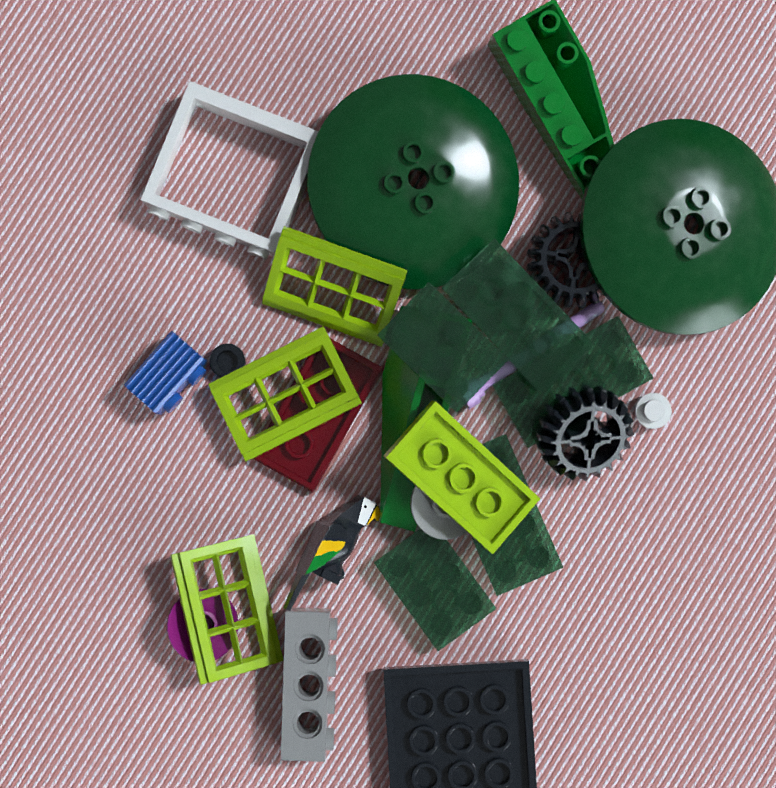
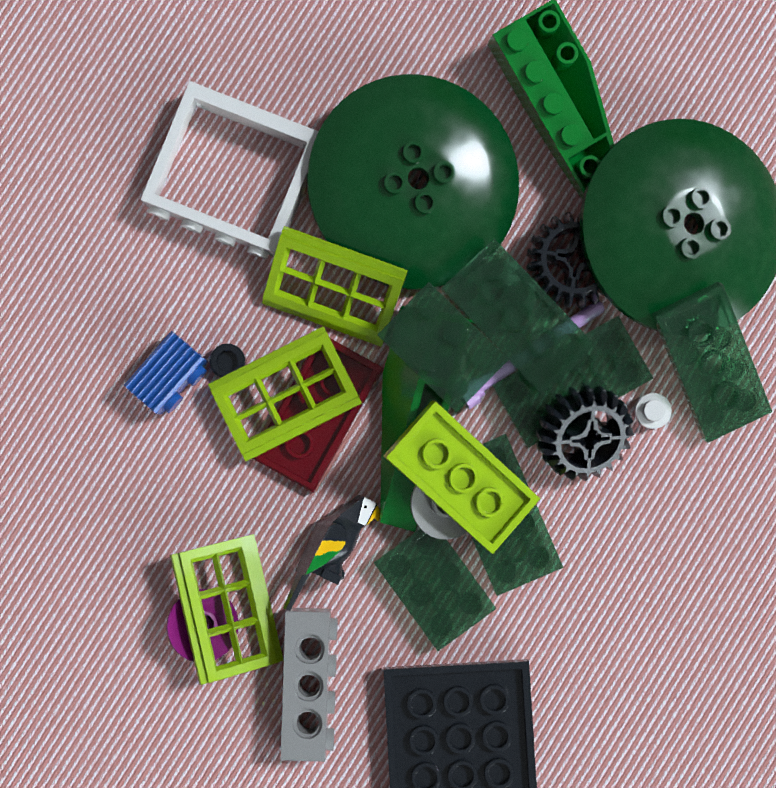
none -> clear green plate [652,282,772,443]

